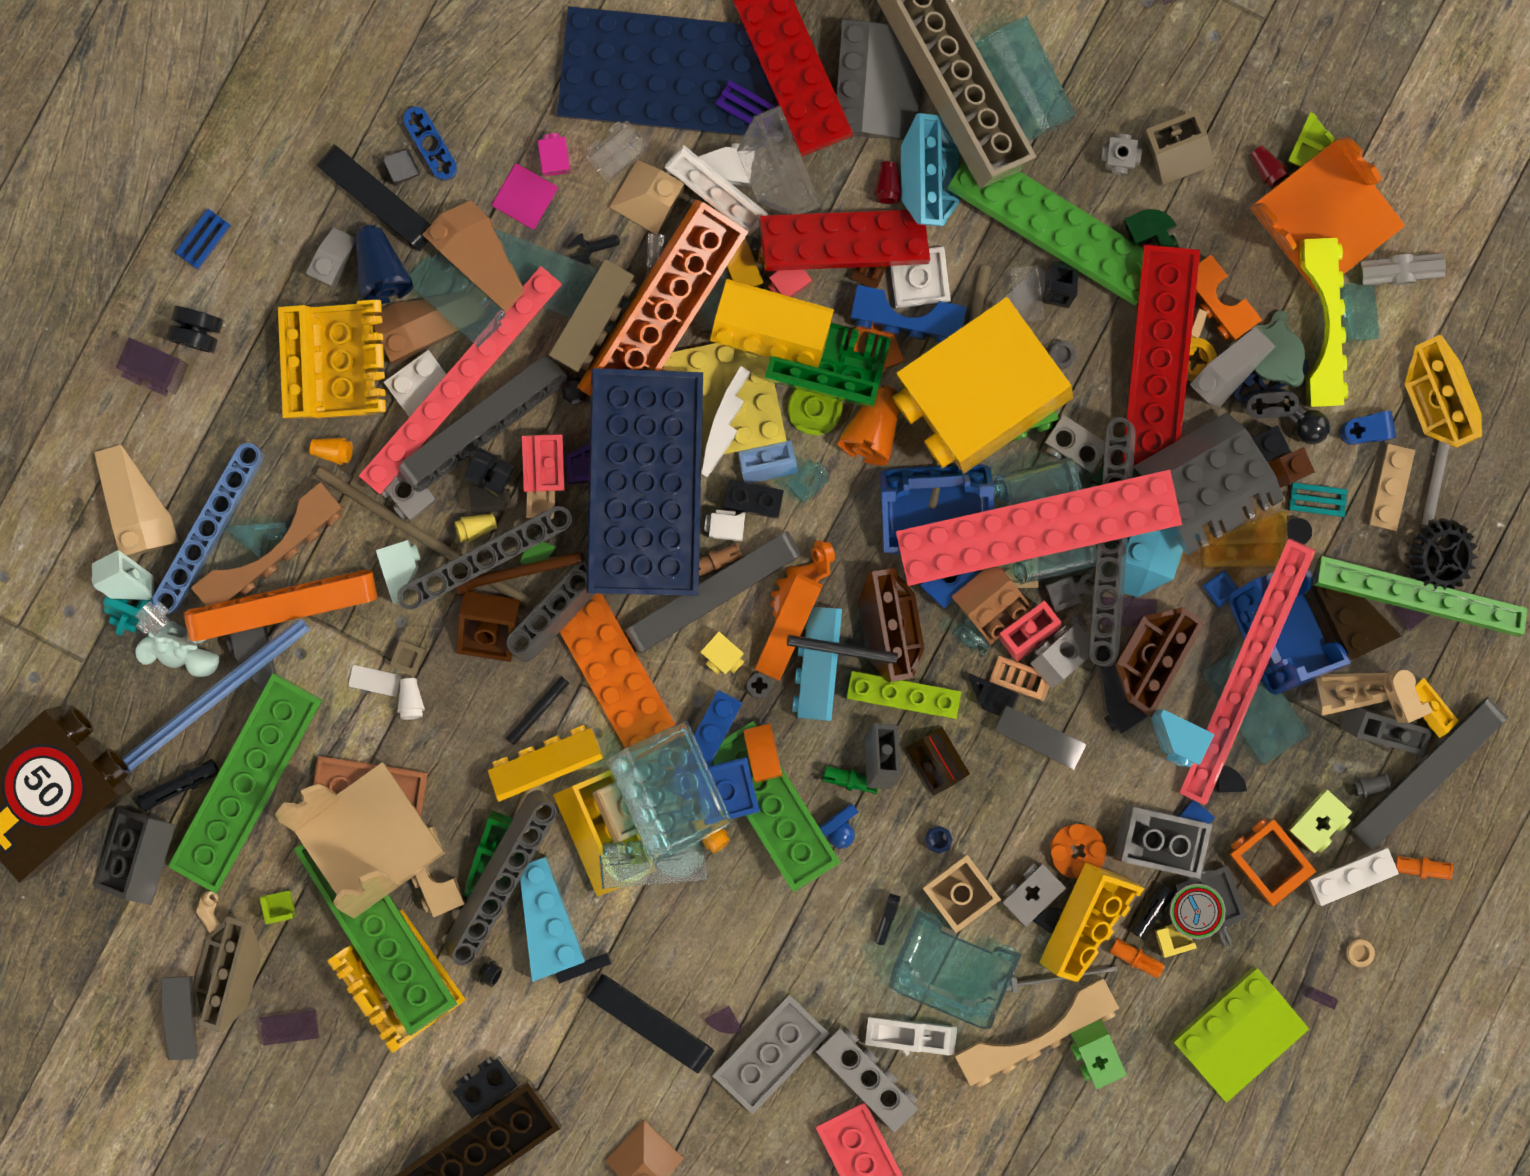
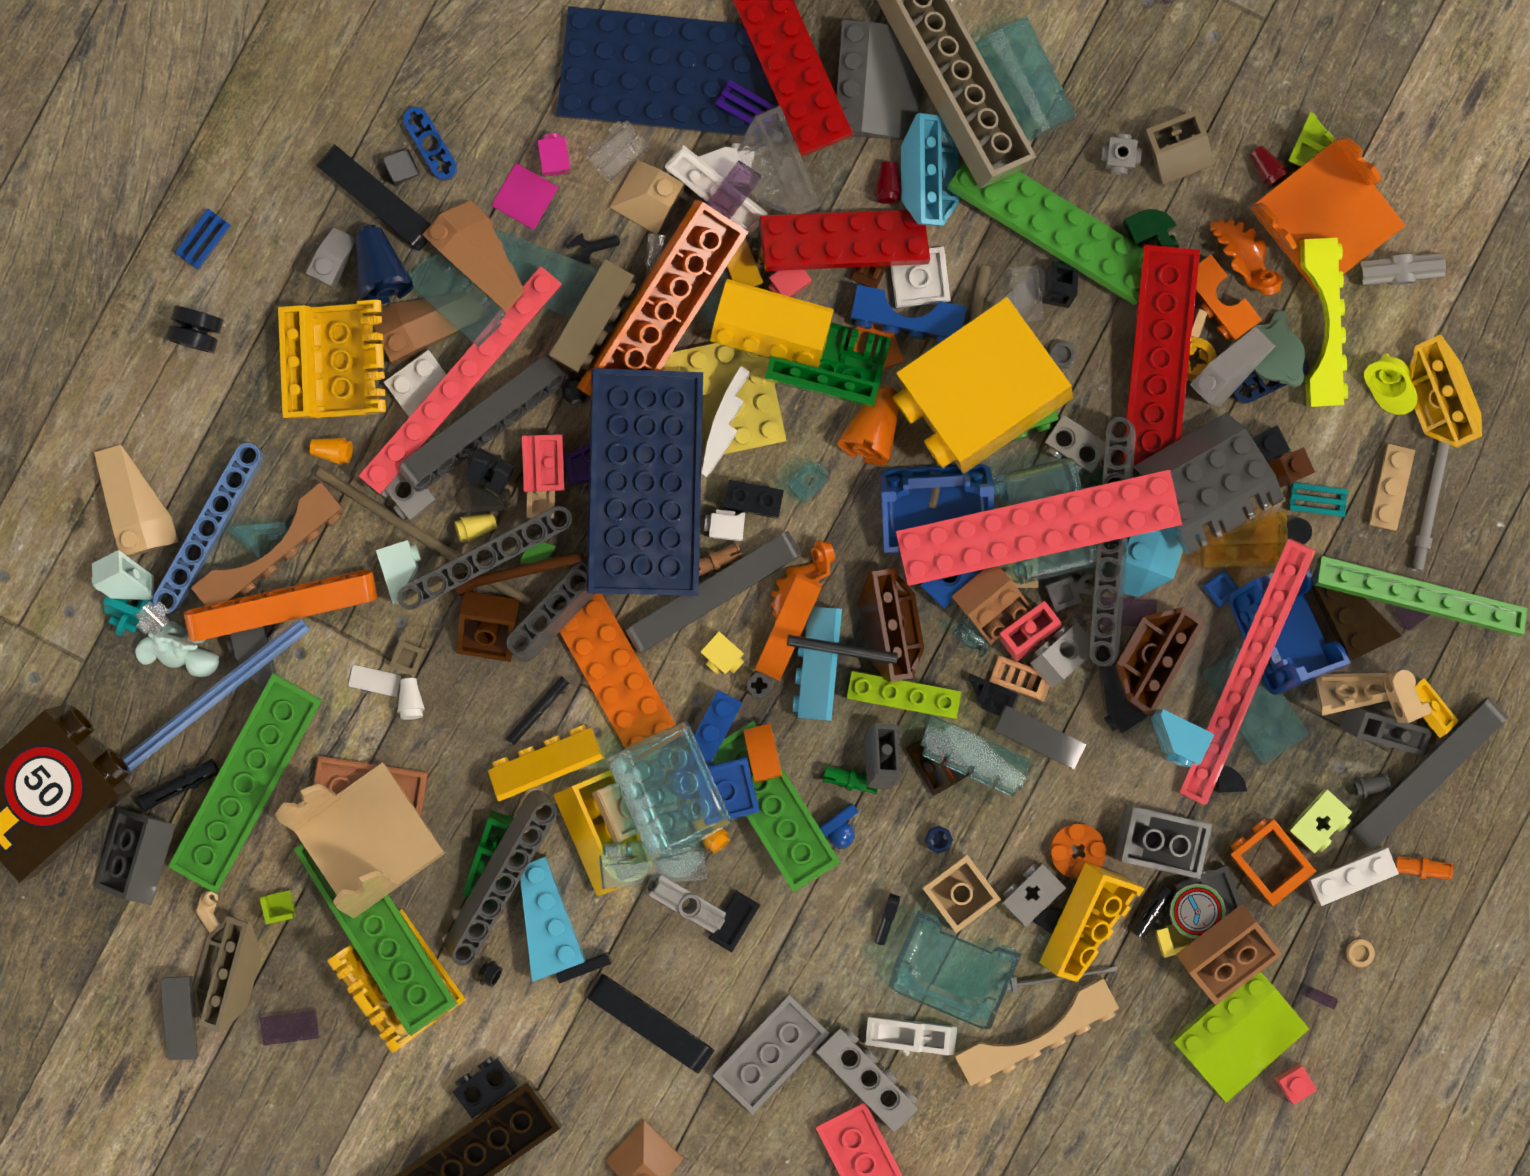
clear purple brick [116,338,189,396] -> none
tan arch [411,826,466,918] -> none
tile [705,1005,743,1034] -> none
light blue slope [737,440,798,483] -> none
lime tile [788,389,843,436] -> none
bright green brick [1070,1019,1127,1090] -> none
orange axle [1109,938,1165,978] -> none
blue tile [1179,800,1215,824] -> none
black beam [1241,388,1330,445] -> none
clear light blue panel [1340,283,1380,342] -> none
blue piece [1340,410,1397,445] -> none
black gear [1404,518,1479,591] -> none
none -> light grey piece [645,873,726,933]
none -> clear purple tile [707,160,761,219]
none -> black tile [708,891,761,953]
none -> clear light blue windscreen [921,715,1031,797]
none -> medium nougat slope [1176,903,1283,1005]
none -> orange plant [1209,219,1283,295]
none -> coral brick [1275,1064,1317,1105]
none -> neon yellow piece [1364,353,1418,415]

